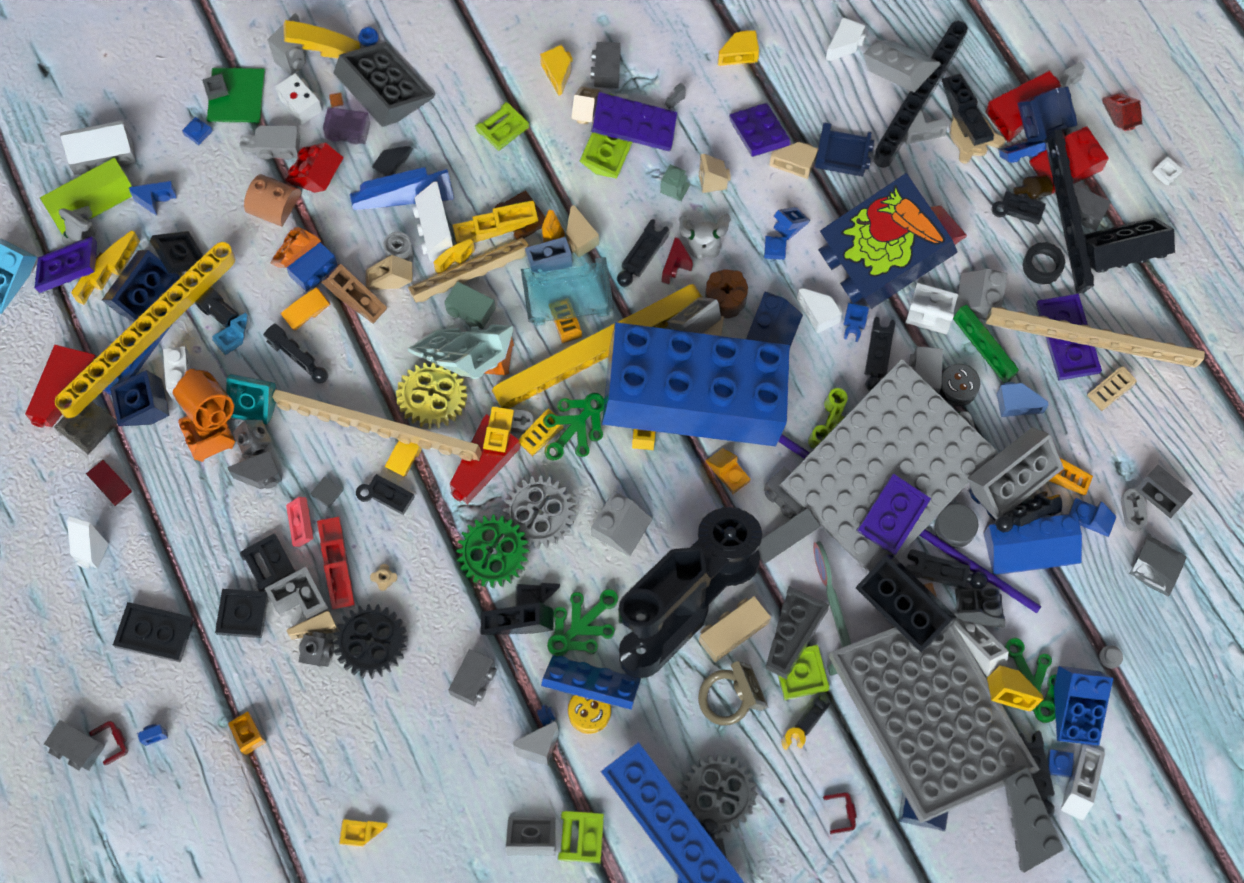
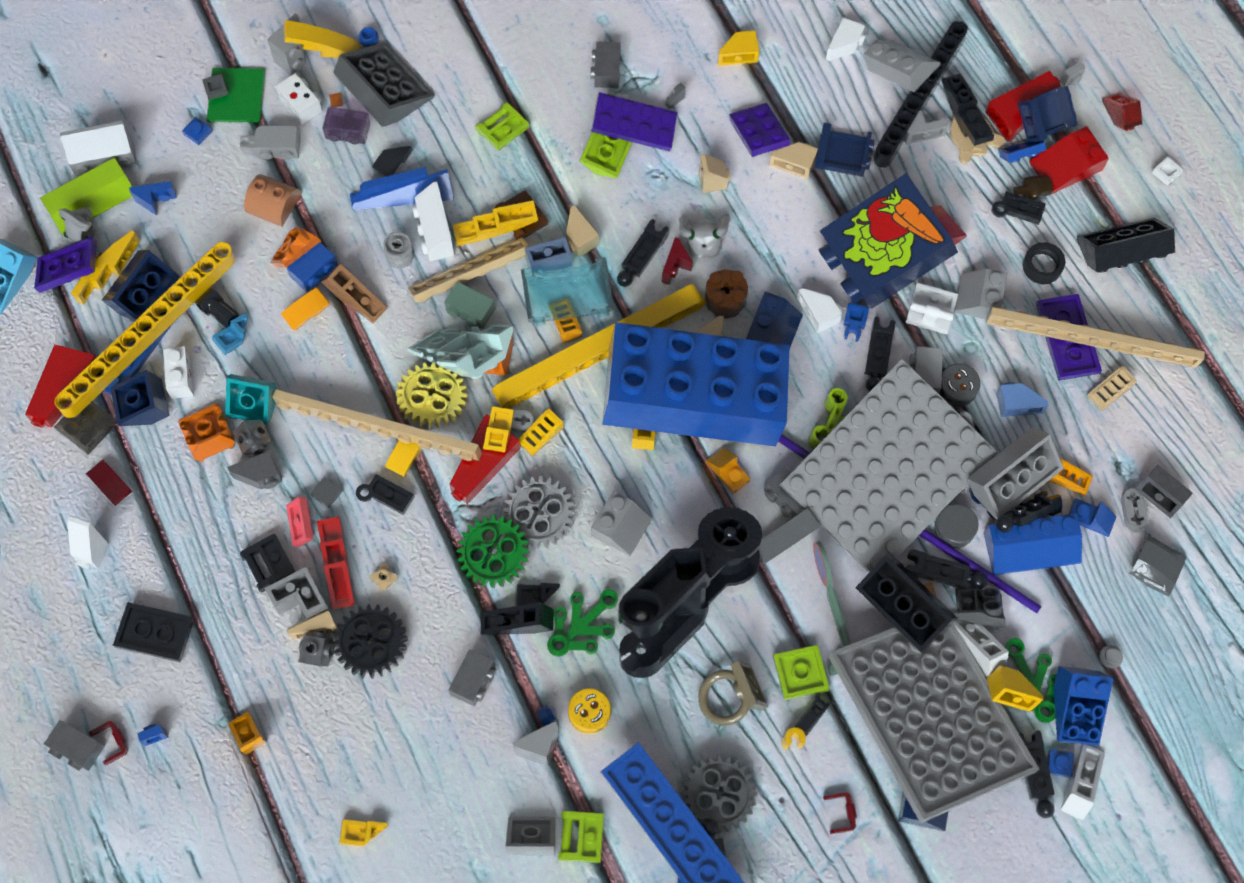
black plate [150,231,203,274] -> none
orange cylinder [172,368,234,431] -> none
black plate [215,589,269,638] -> none
black plate [263,323,328,384] -> none
red slope [285,142,344,193] -> none
tan slope [366,255,413,290] -> none
yellow slope [433,239,475,274] -> none
yellow slope [540,45,573,96] -> none
blue plate [541,655,641,710] -> none
light orange slope [542,209,565,243] -> none
green plant [543,393,604,461] -> none
slope [572,86,600,124] -> none
sand green window [660,164,690,202] -> none
light grey slope [667,297,721,334] -> none
tan brick [699,596,771,663] -> none
blue plate [764,236,786,260] -> none
dark grey wing [766,586,829,679] -> none
blue slope [774,207,811,240] -> none
dark purple plate [856,474,931,556] -> none
green plate [953,304,1019,383] -> none
dark grey wing [1003,765,1064,873] -> none
black plate [1045,130,1094,293] -> none
flat silver slope [1073,184,1111,231] -> none

